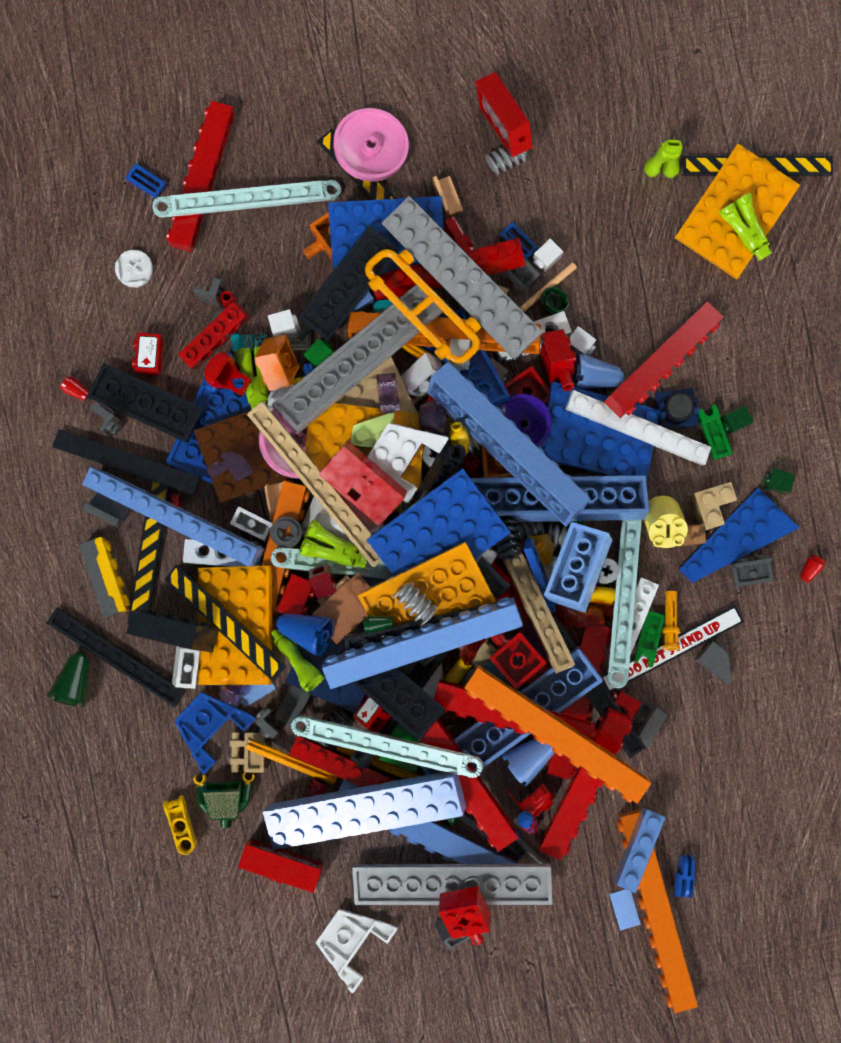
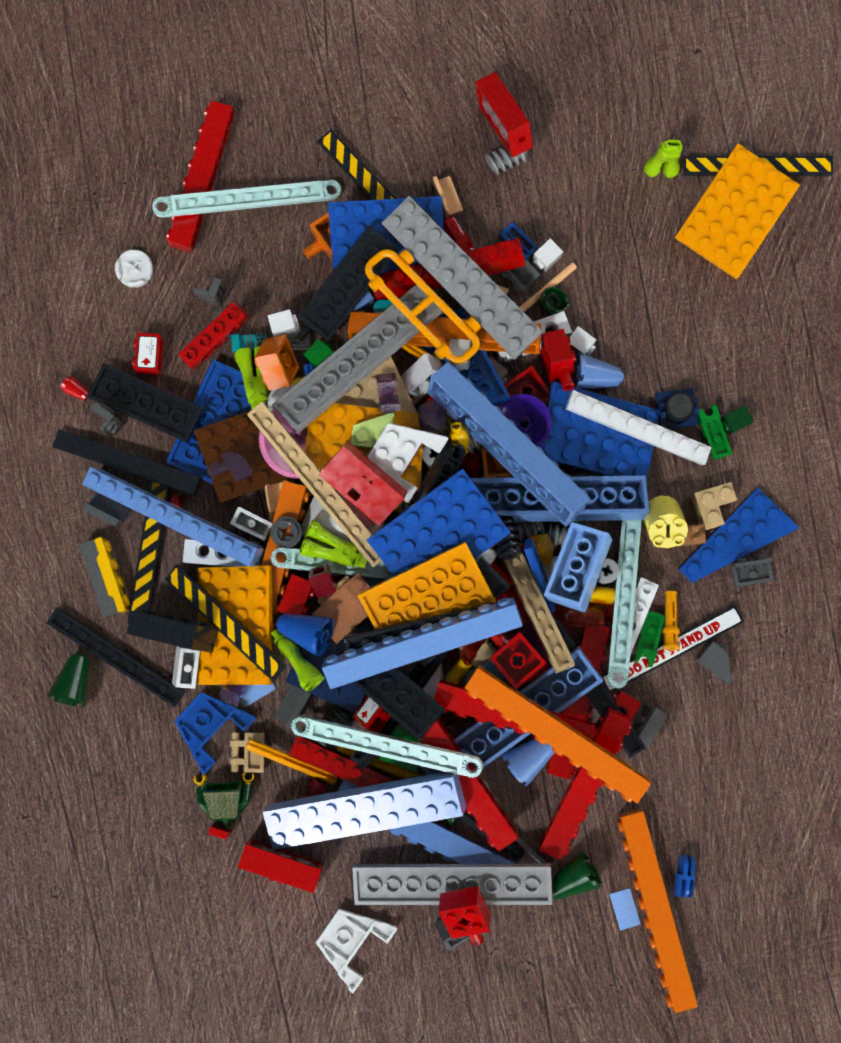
blue tile [125,163,167,199] -> none
yellow piece [163,795,197,855] -> none
red piece [203,352,252,396] -> none
red pin [221,291,237,308] -> none
dark grey bracket [255,706,282,739] -> none
bright pink dish [333,108,409,181] -> none
dark green cone [363,614,393,634] -> none
light grey piece [392,582,437,626] -> none
red piece [506,784,554,834] -> none
red brick [604,301,723,419] -> none
medium blue brick [613,807,665,893] -> none
lime piece [718,192,772,261] -> none
dark green brick [762,469,795,495] -> none
red cone [799,554,826,583] -> none
none -> red tile [208,824,231,840]
none -> dark green cone [552,851,602,900]

